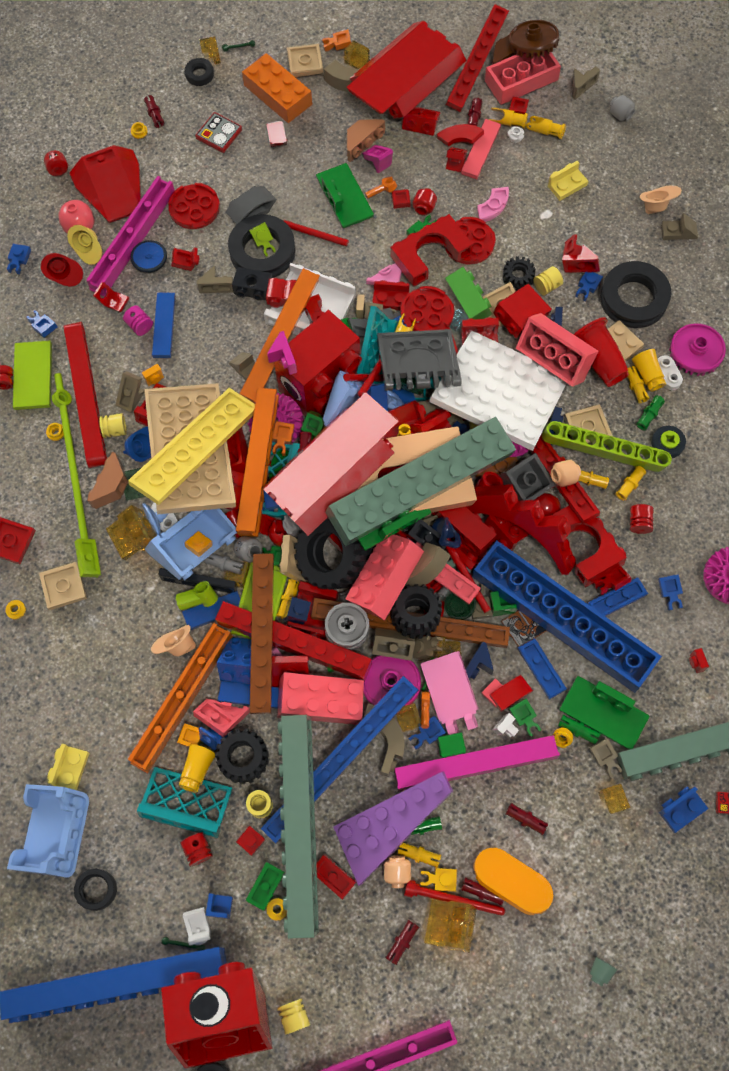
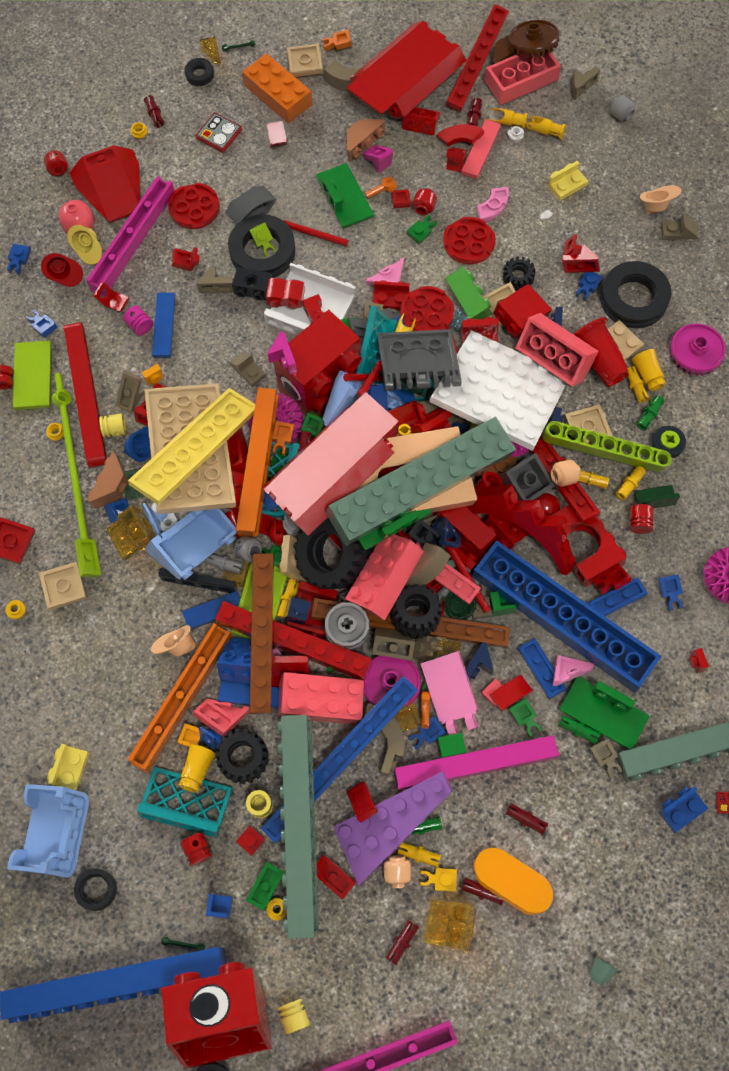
blue wheel [130,240,167,273] -> none
lime piece [176,581,218,610] -> none
white bracket [183,907,211,945] -> none
light orange plate [185,531,213,557] -> none
orange tile [240,268,320,404] -> none
clear yellow panel [344,40,370,69] -> none
tan tile [356,294,365,319] -> none
red arch [390,214,473,287] -> none
red piece [404,880,506,916] -> none
white tile [492,713,519,737] -> none
piece [501,610,547,647] -> none
red plate [509,97,529,114] -> none
light yellow piece [533,266,563,296] -> none
yellow plate [553,728,573,748] -> none
clear yellow panel [598,784,630,814] -> none
white plate [658,356,683,390] -> none
none -> blue slope [104,498,132,523]
none -> red tile [347,780,378,823]
none -> bright pink tile [553,655,594,686]
none -> dark green panel [634,485,680,508]

